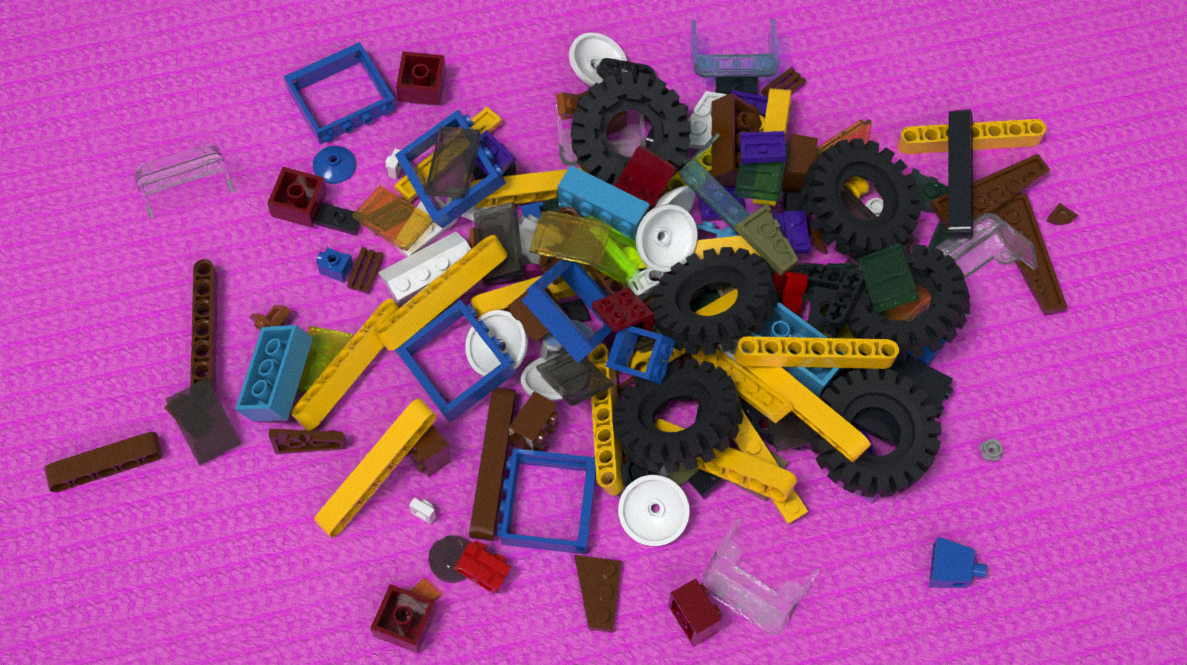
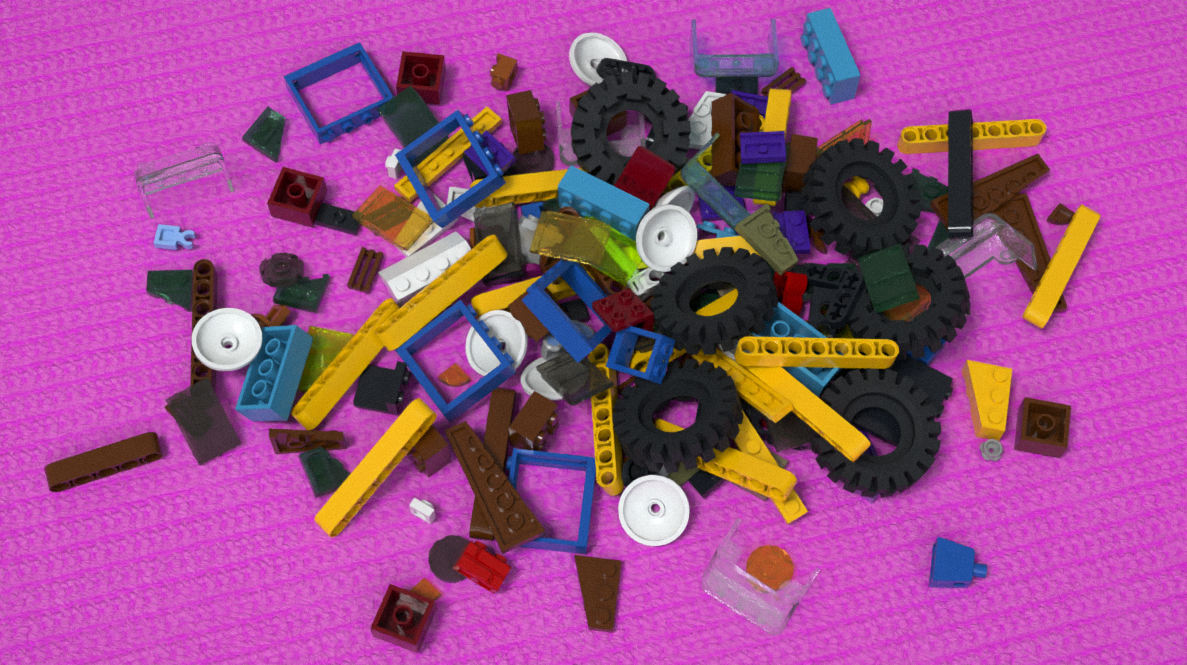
blue dish [313,146,356,184] -> none
blue brick [316,247,353,283] -> none
clear smoke piece [424,127,480,199] -> none
dark orange bracket [556,92,579,120] -> none
dark red brick [668,578,723,647] -> none
none -> clear green wing [146,270,193,312]
none -> light blue plate [153,224,196,250]
none -> white dish [192,308,262,371]
none -> wing [242,107,285,163]
none -> clear smoke tile [259,253,304,288]
none -> wing [273,274,330,313]
none -> wing [299,447,350,498]
none -> black bracket [353,361,411,415]
none -> piece [376,86,449,166]
none -> tile [438,363,470,387]
none -> reddish brown wing [444,421,546,554]
none -> dark orange brick [490,53,518,91]
none -> reddish brown brick [506,90,547,155]
none -> clear smoke tile [513,144,554,175]
none -> tile [746,545,794,593]
none -> dark azure brick [800,8,861,105]
none -> yellow wedge [961,360,1012,441]
none -> reddish brown brick [1014,397,1071,458]
none -> yellow beam [1022,204,1101,329]

